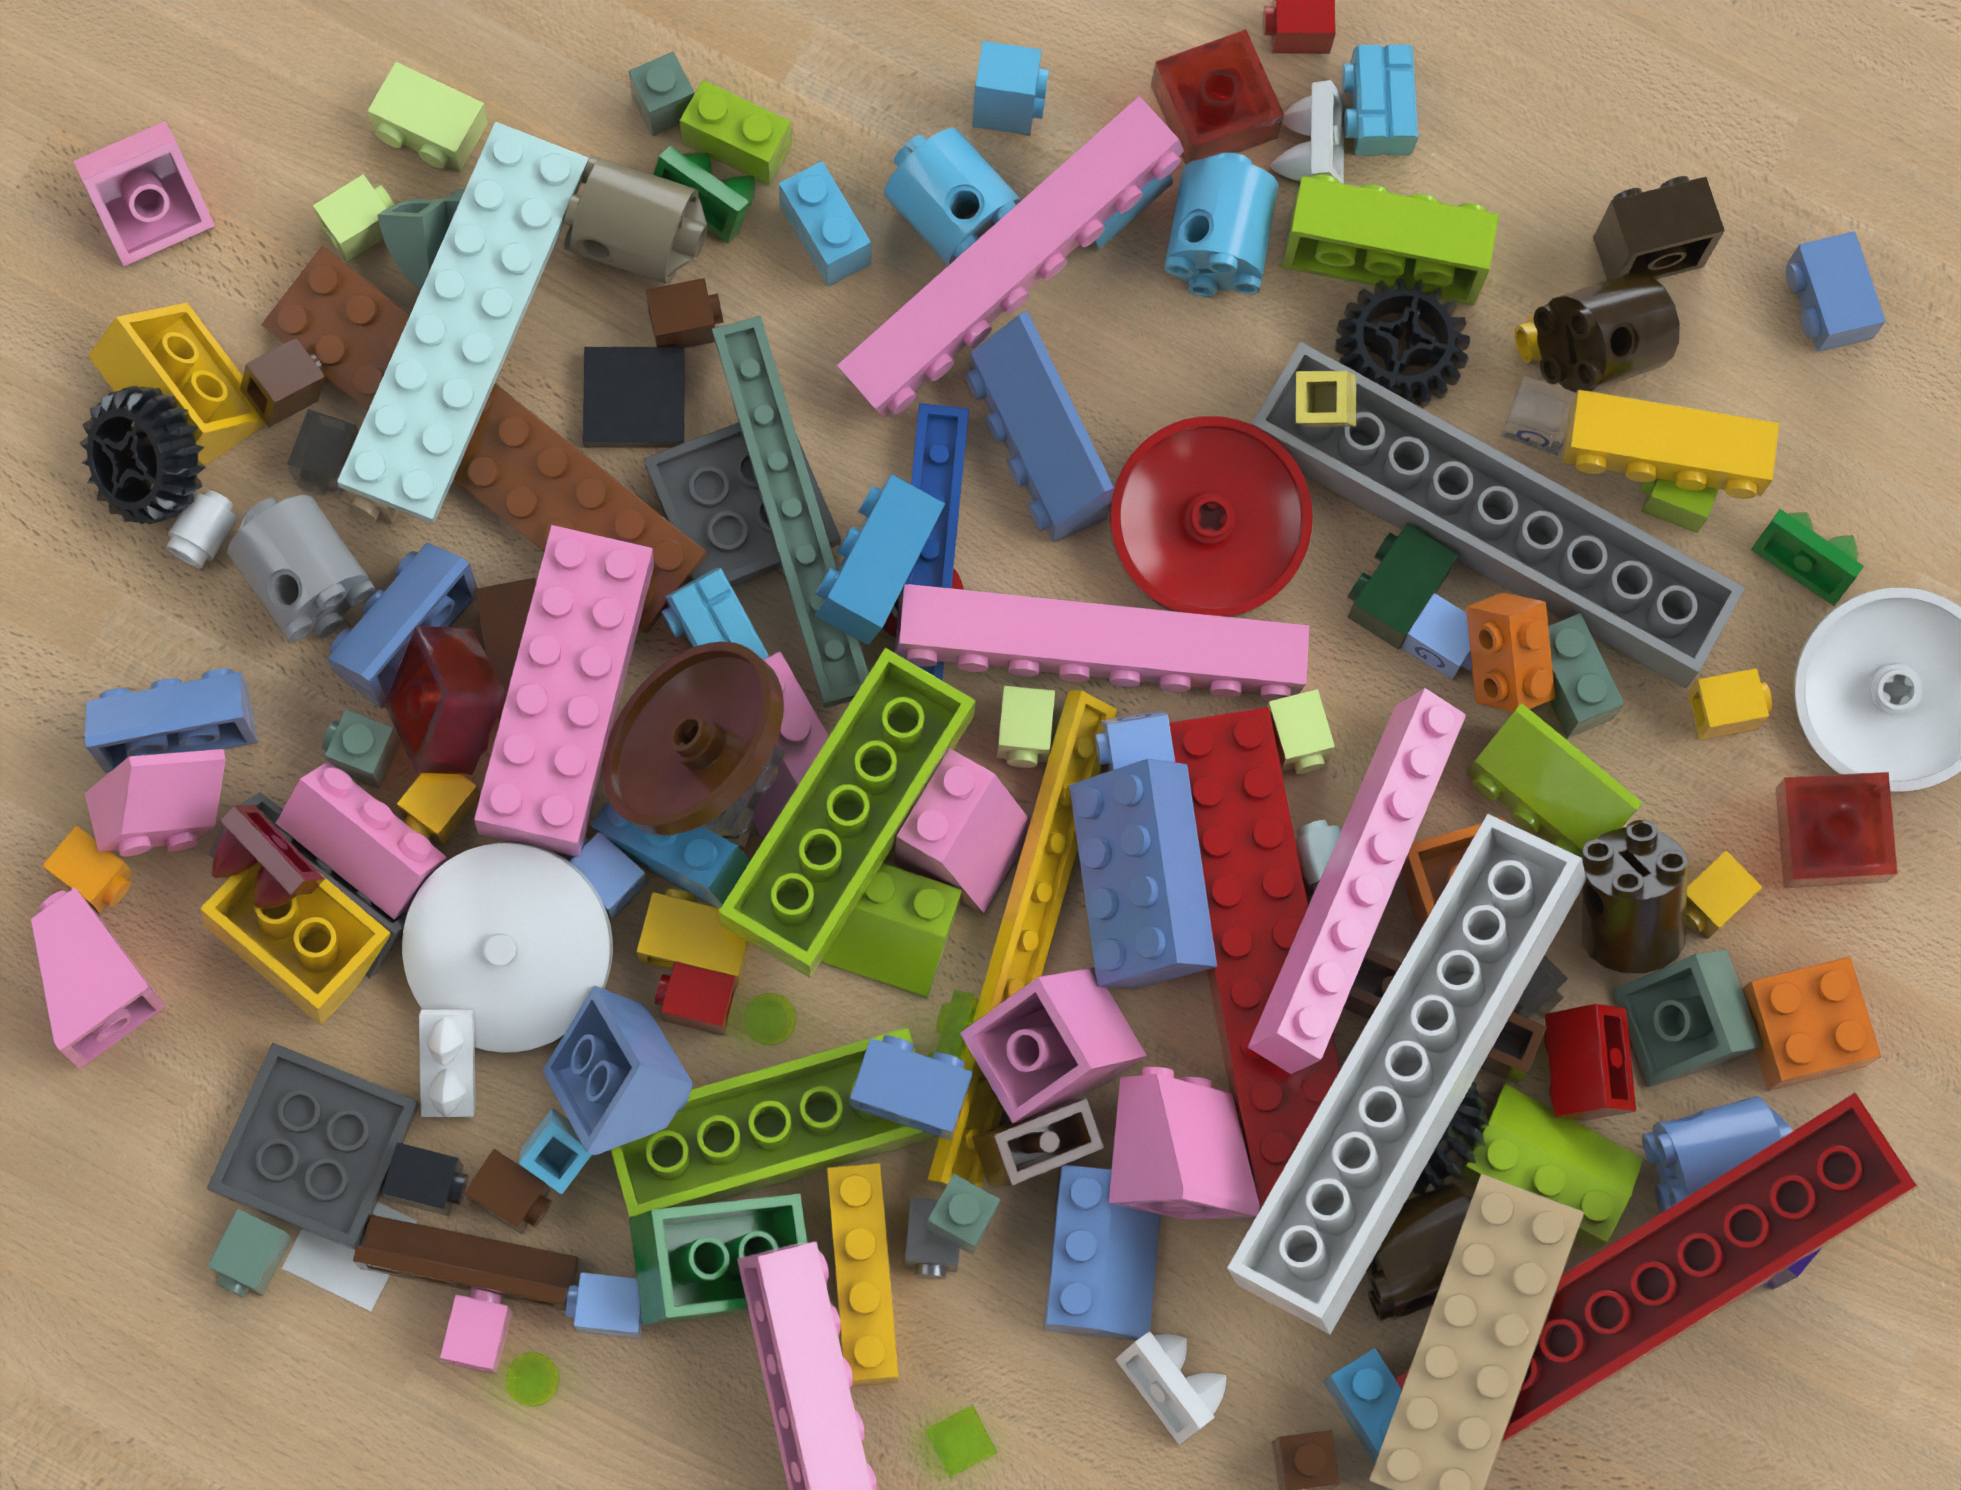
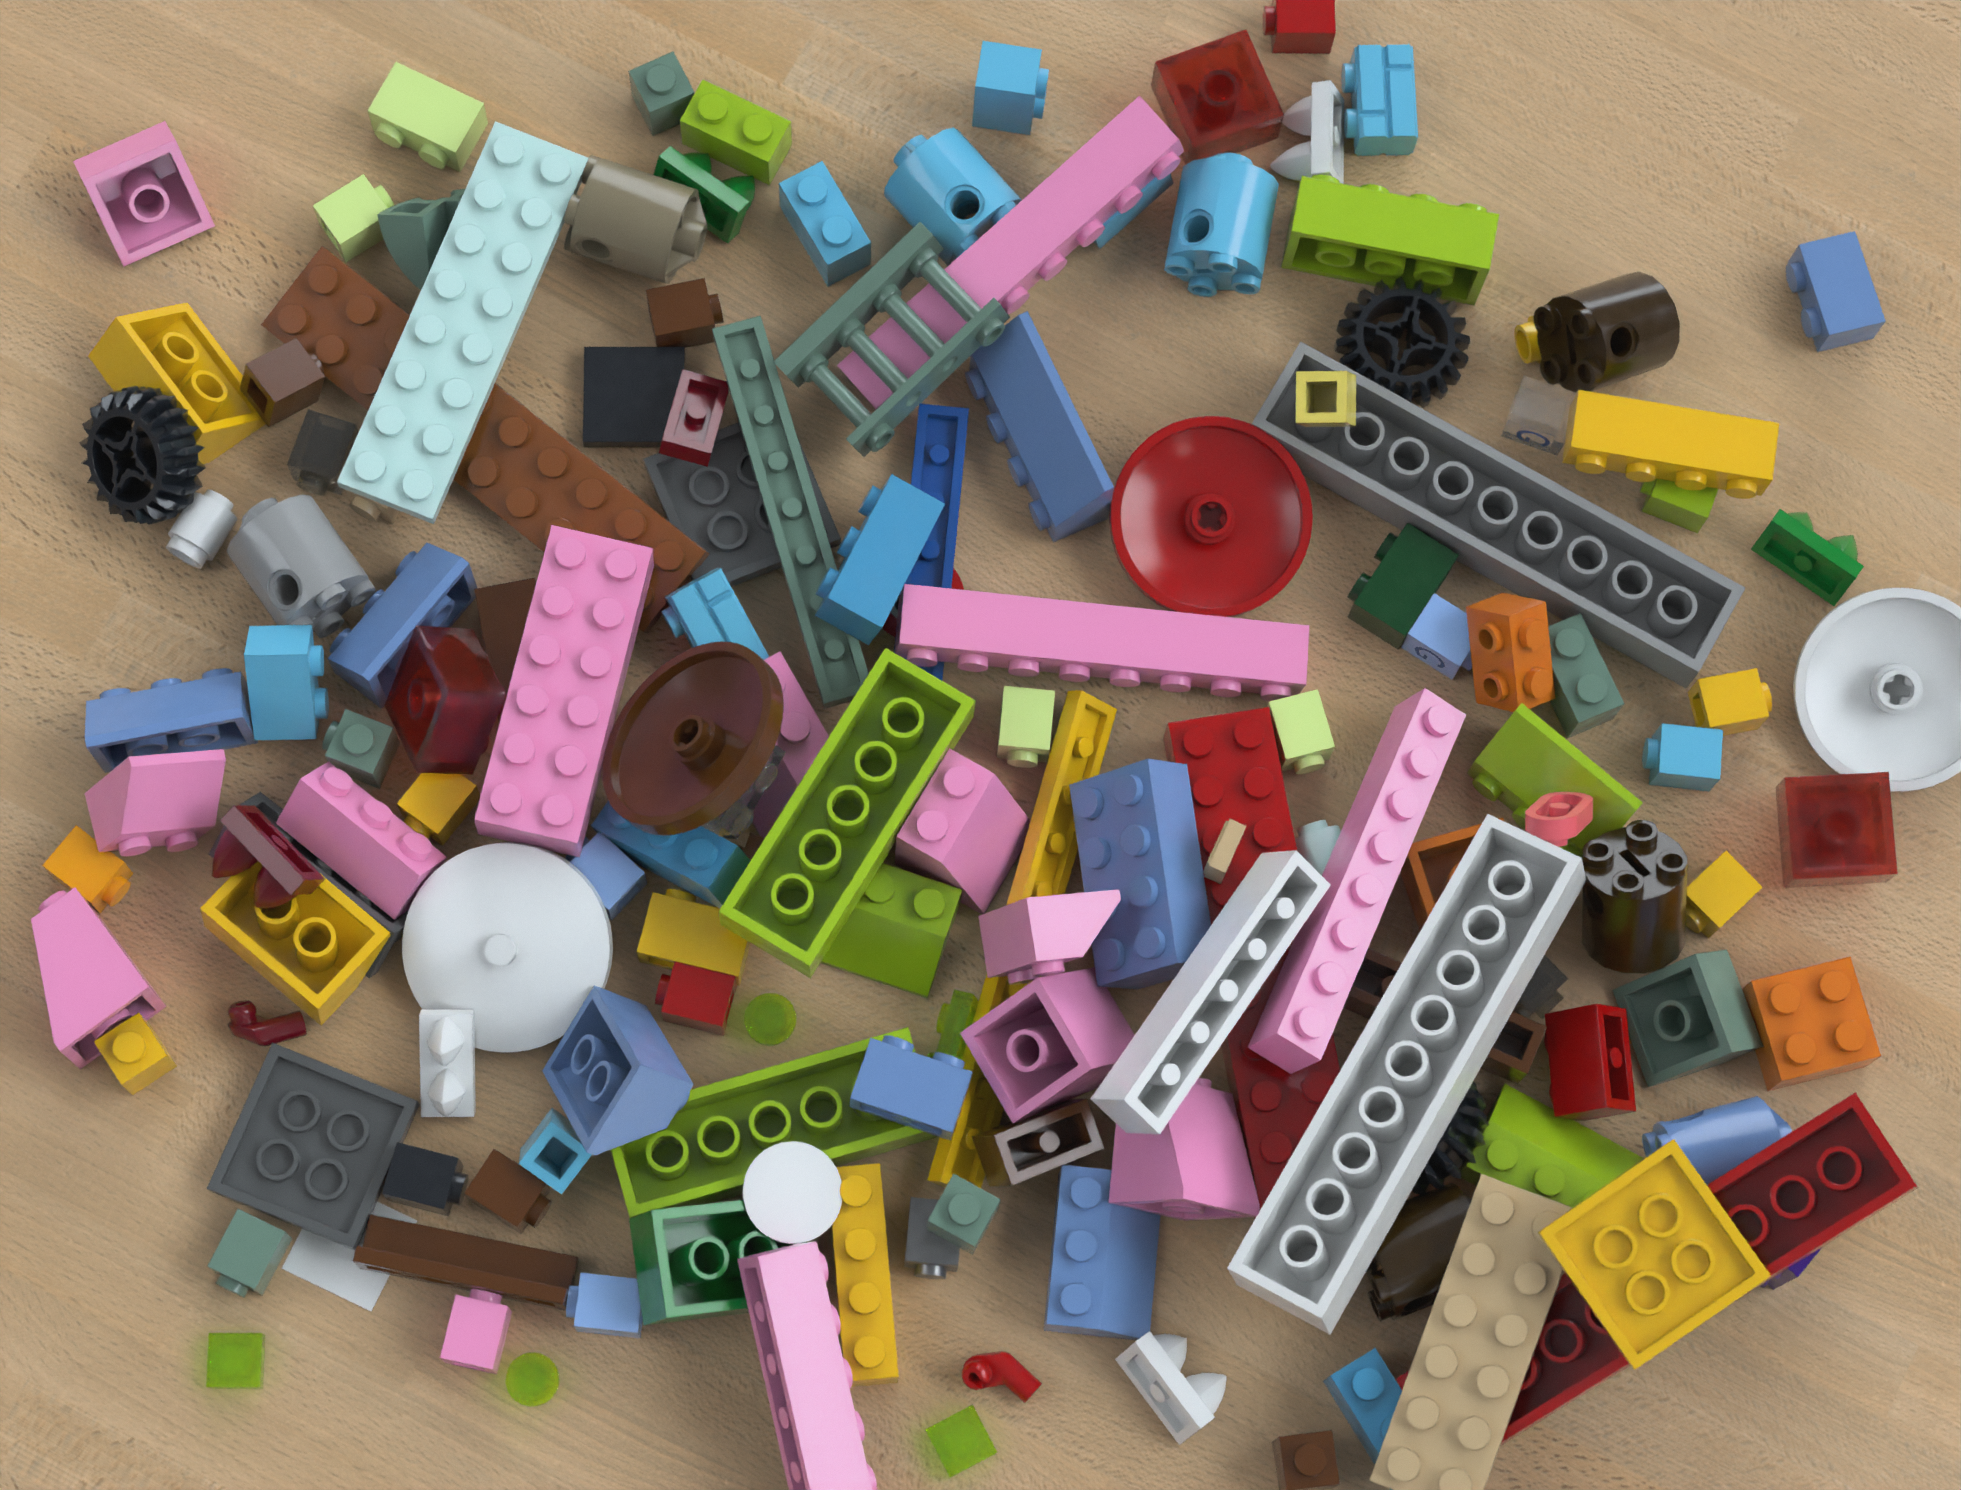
light blue brick [1095,711,1175,771] -> none
dark brown brick [1593,176,1725,280] -> none
none -> yellow brick [93,1012,177,1095]
none -> clear neon green plate [206,1333,265,1389]
none -> dark red arm [228,1000,307,1047]
none -> medium azure brick [244,625,329,740]
none -> plate [659,369,729,467]
none -> white sticker [743,1141,842,1244]
none -> sand green fence [774,222,1010,457]
none -> red arm [961,1351,1042,1403]
none -> bright pink slope [978,889,1121,985]
none -> white brick [1091,850,1331,1134]
none -> tan tile [1203,819,1246,884]
none -> coral plate [1525,792,1593,847]
none -> yellow plate [1537,1139,1771,1370]
none -> medium azure brick [1642,723,1723,791]

